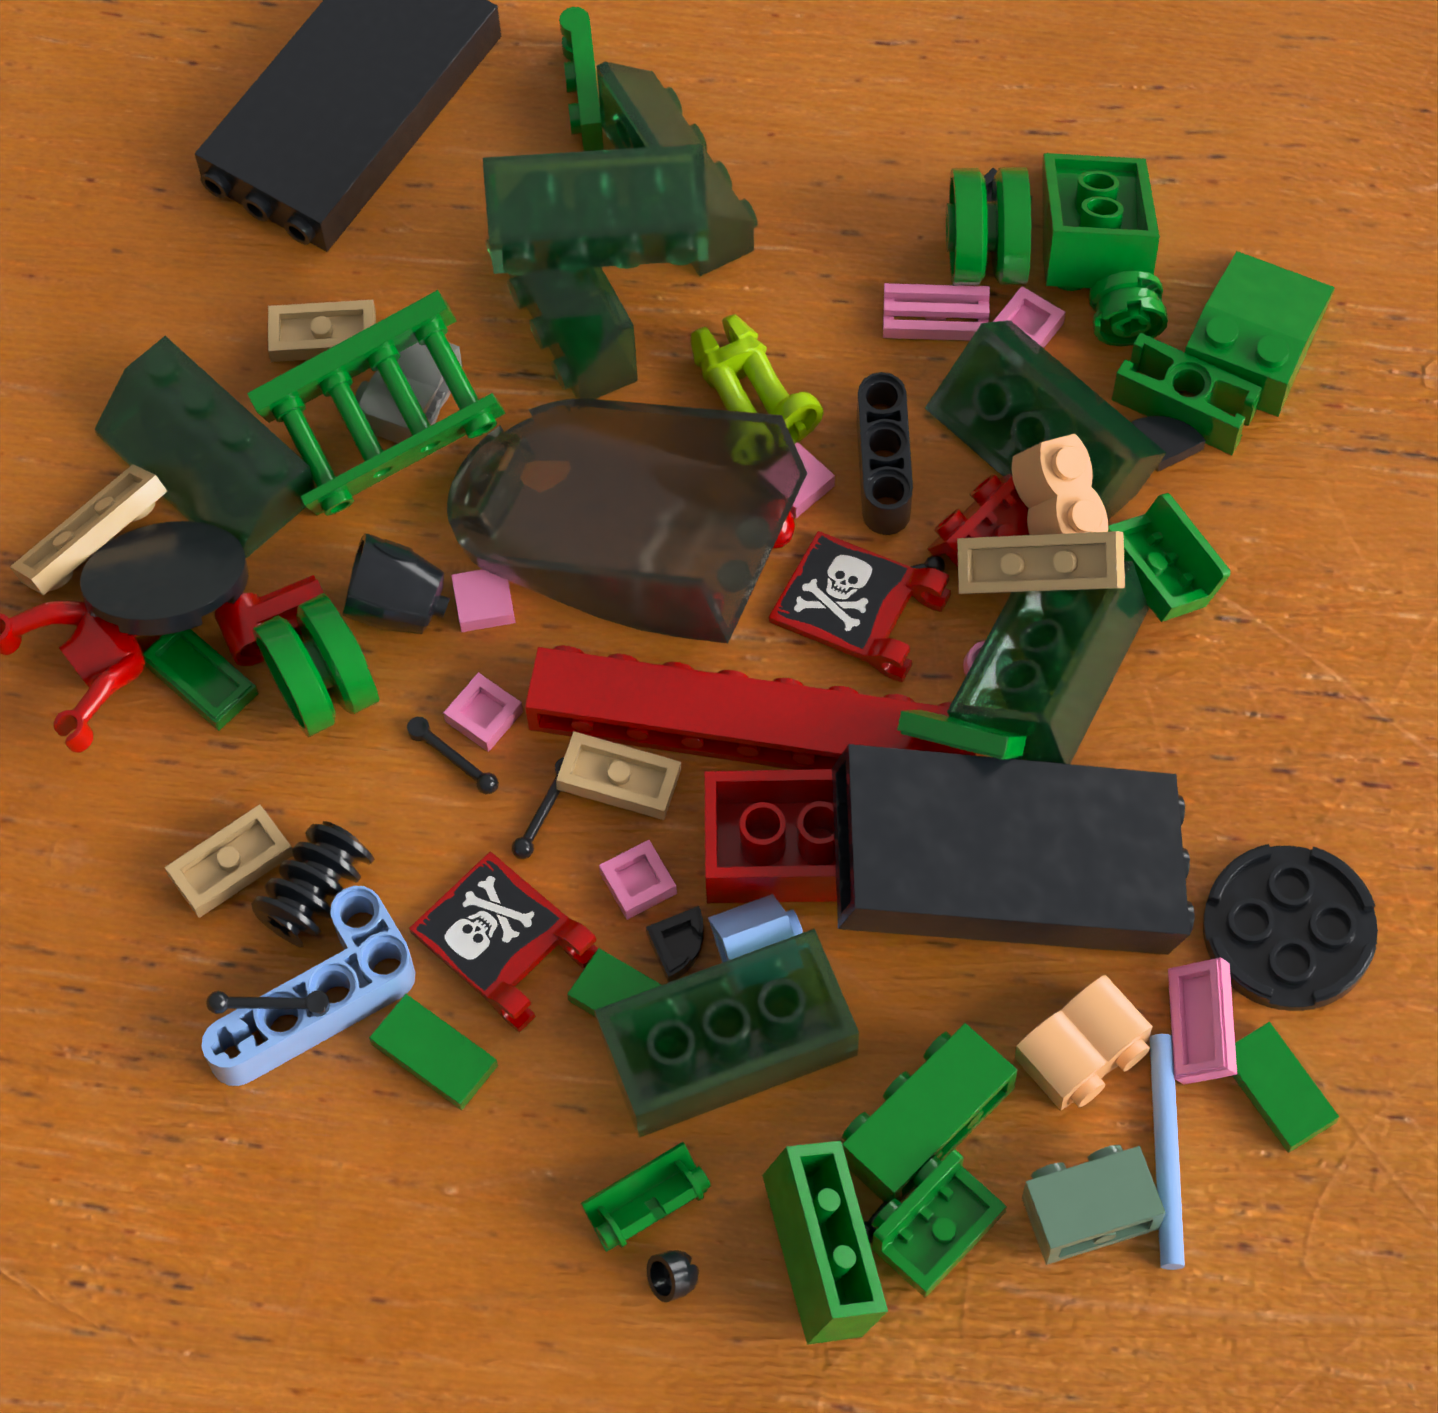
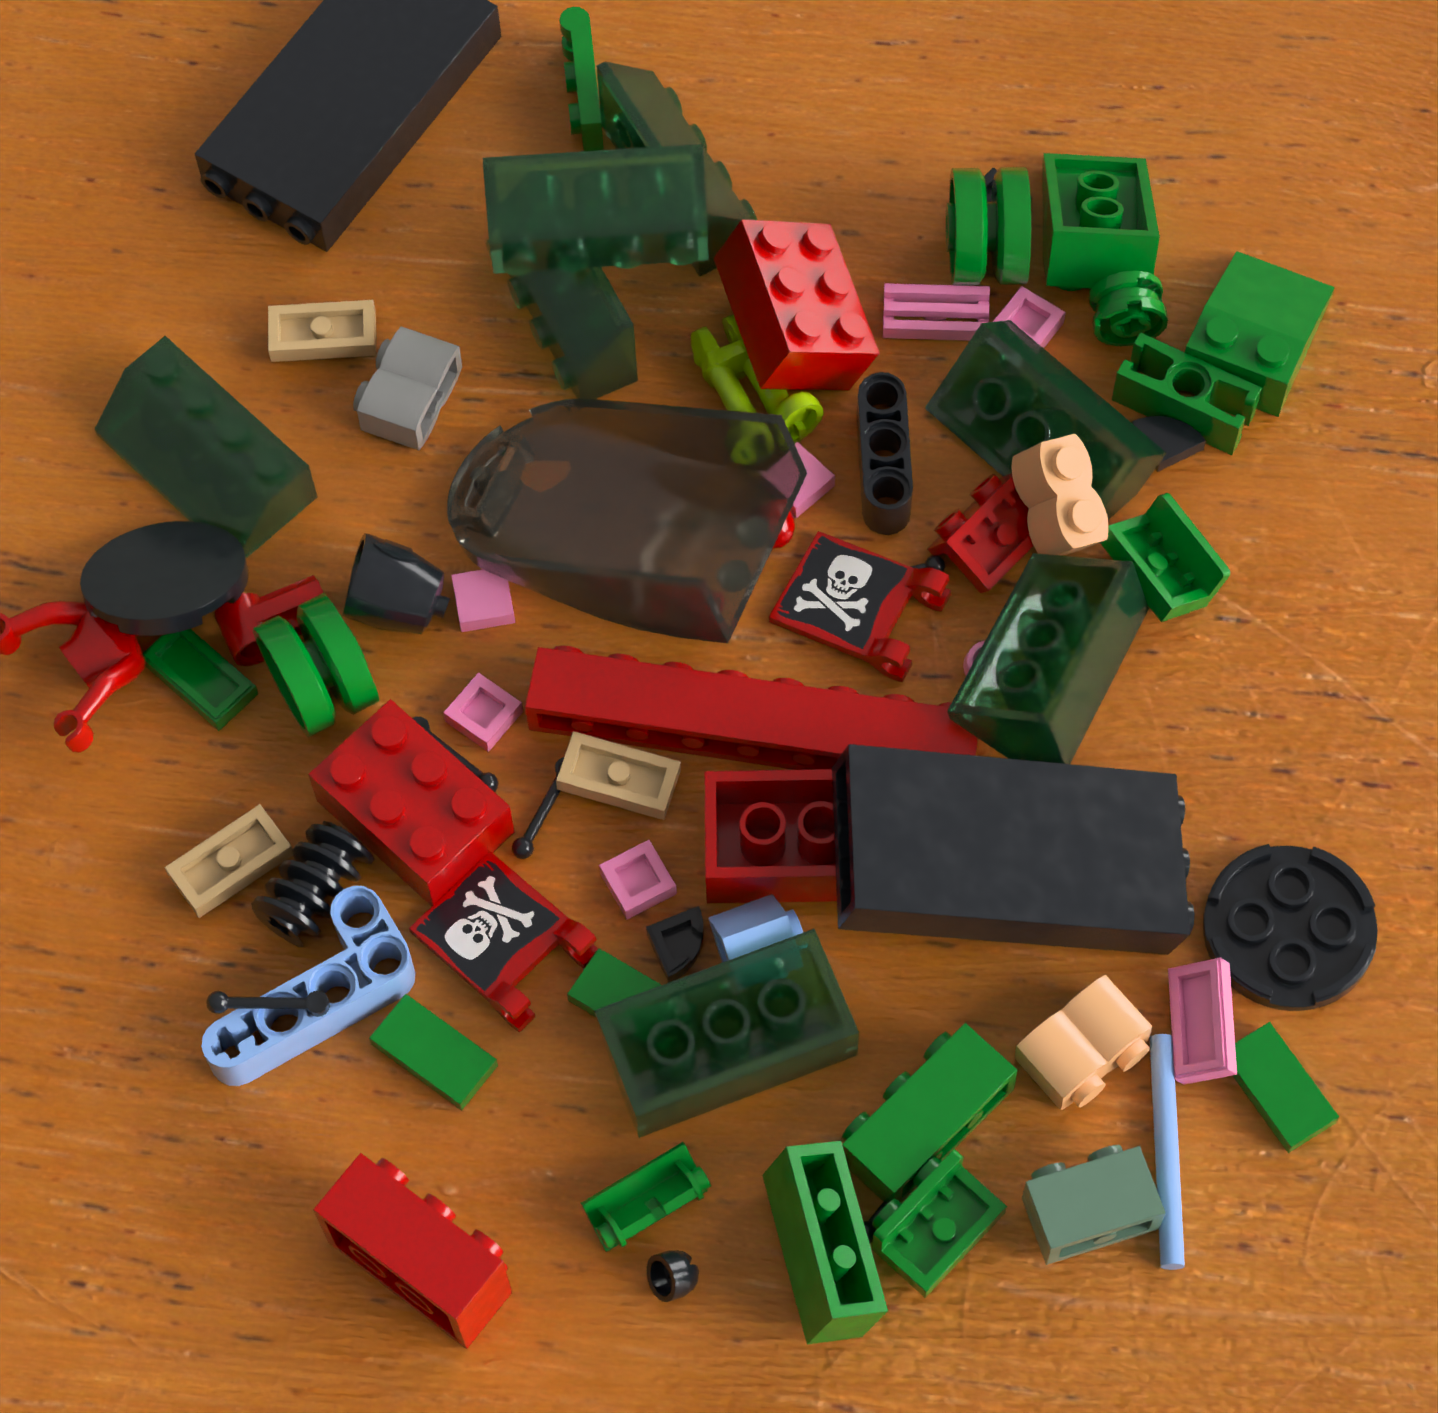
tan plate [10,464,167,595] -> none
green fence [247,290,506,516] -> none
green tile [897,710,1027,759] -> none
tan plate [957,531,1125,594] -> none
none -> red brick [308,699,515,906]
none -> red brick [313,1152,512,1349]
none -> red brick [713,219,880,390]

